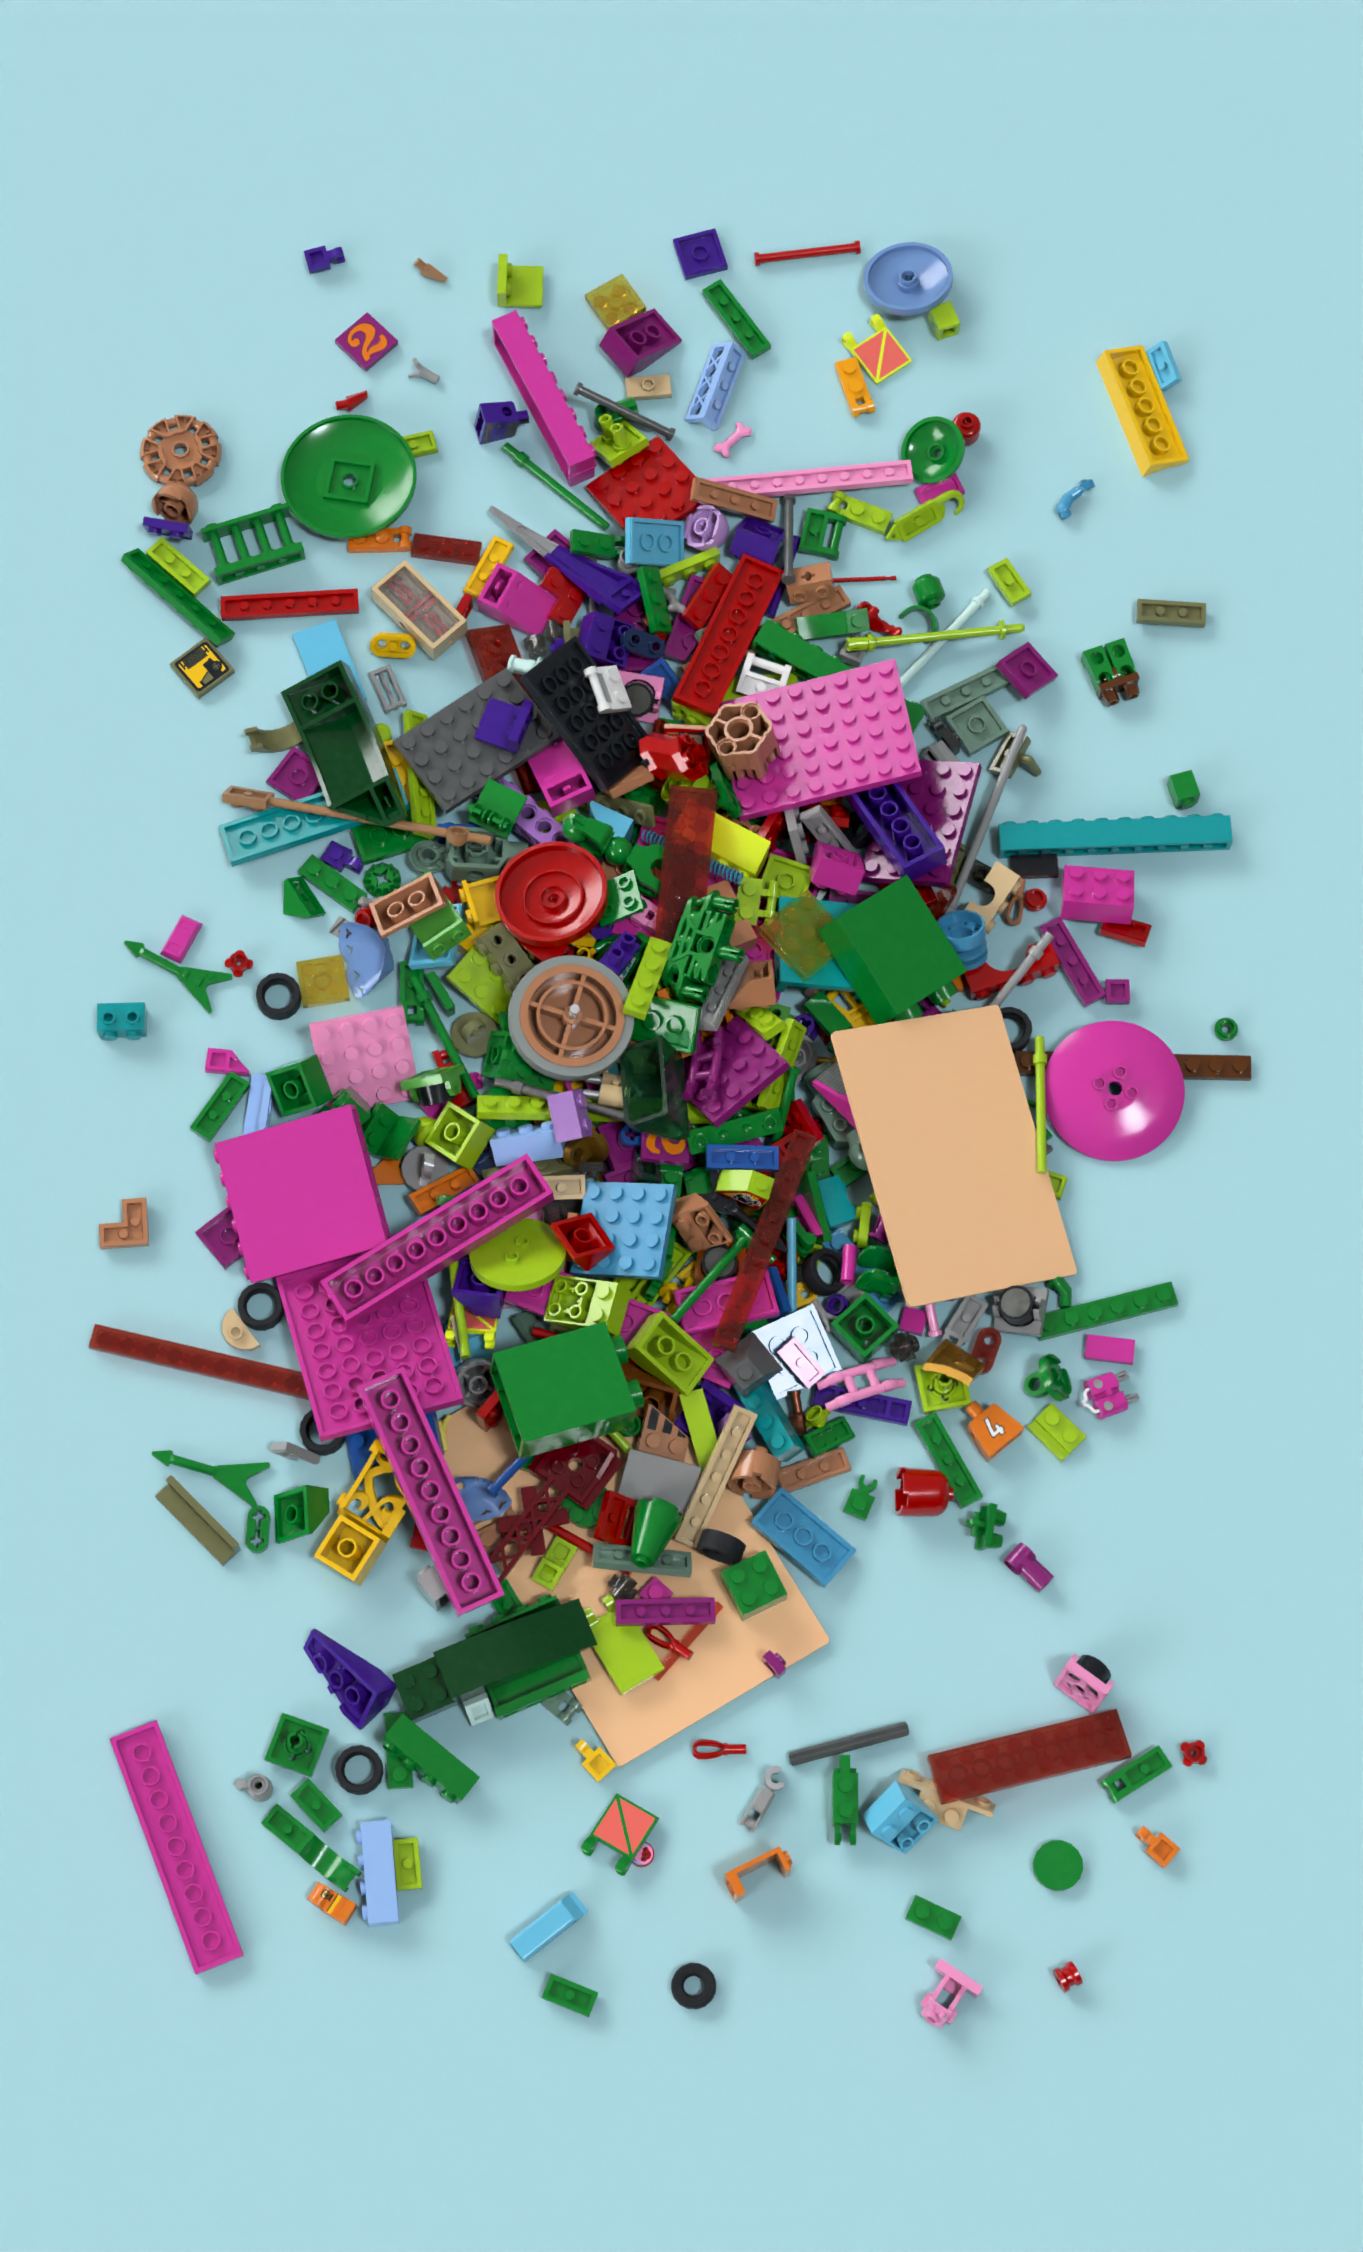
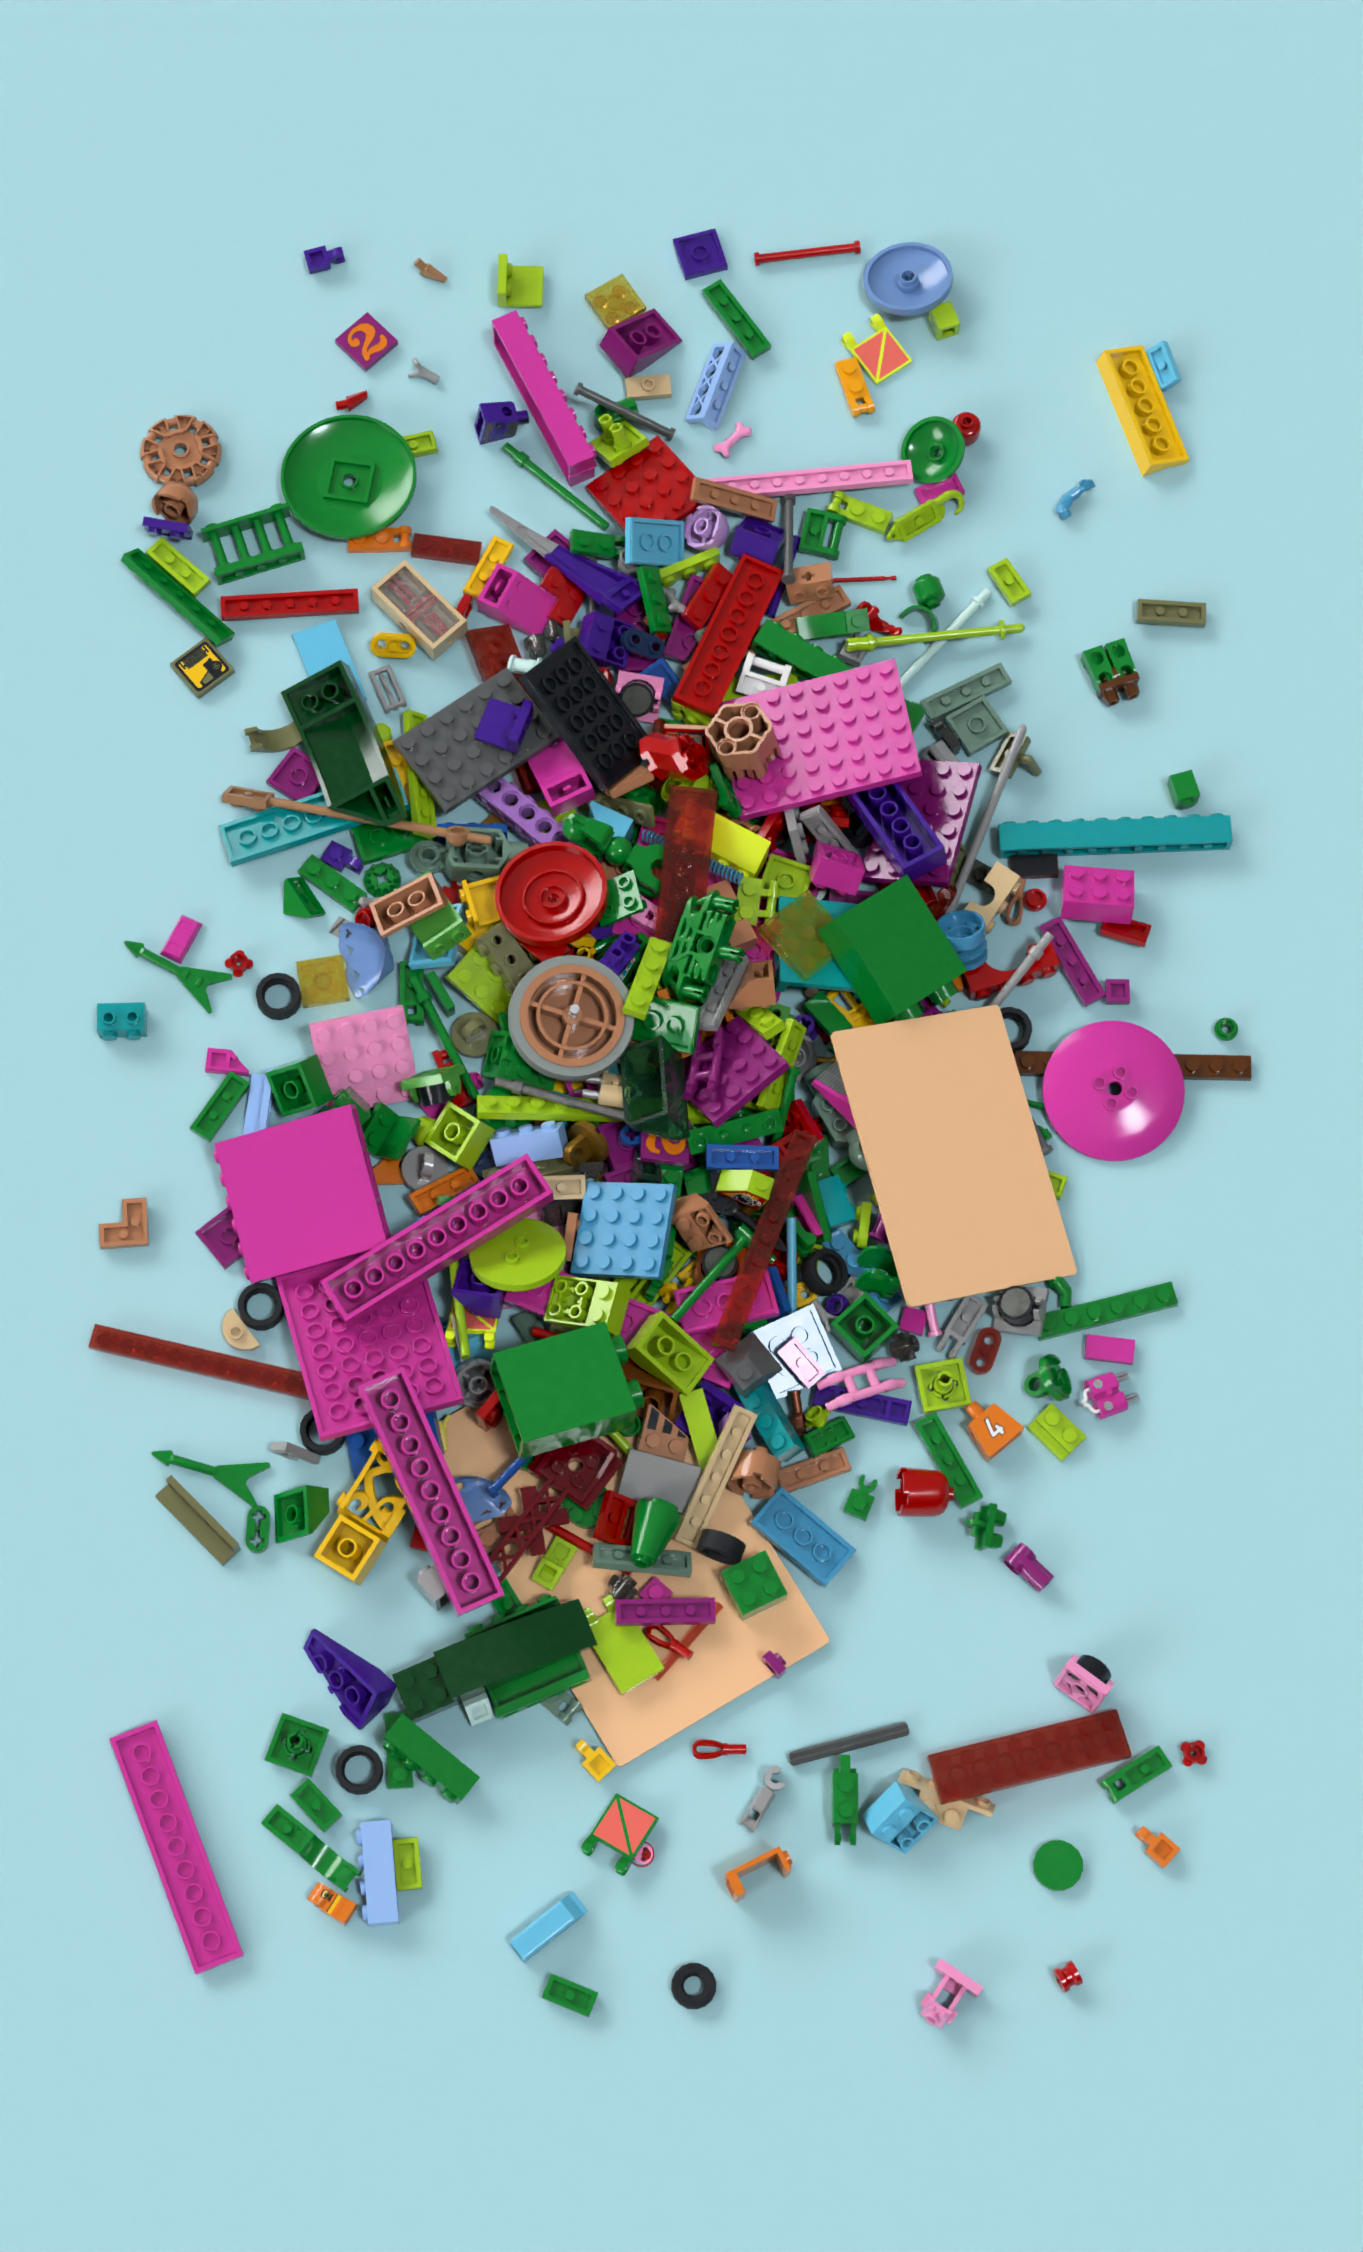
light grey piece [235,1774,273,1802] -> none
green hinge [467,778,528,839] -> none
medium lavender brick [546,1089,593,1143] -> none
red slope [550,1213,615,1272] -> none
white plate [583,665,632,714] -> none
dark pink hinge [841,1244,857,1285] -> none
green plate [905,1895,962,1941] -> none
pearl gold plate [922,1339,986,1386] -> none
magenta plate [996,642,1058,699] -> none
lime bar [1033,1036,1047,1174] -> none

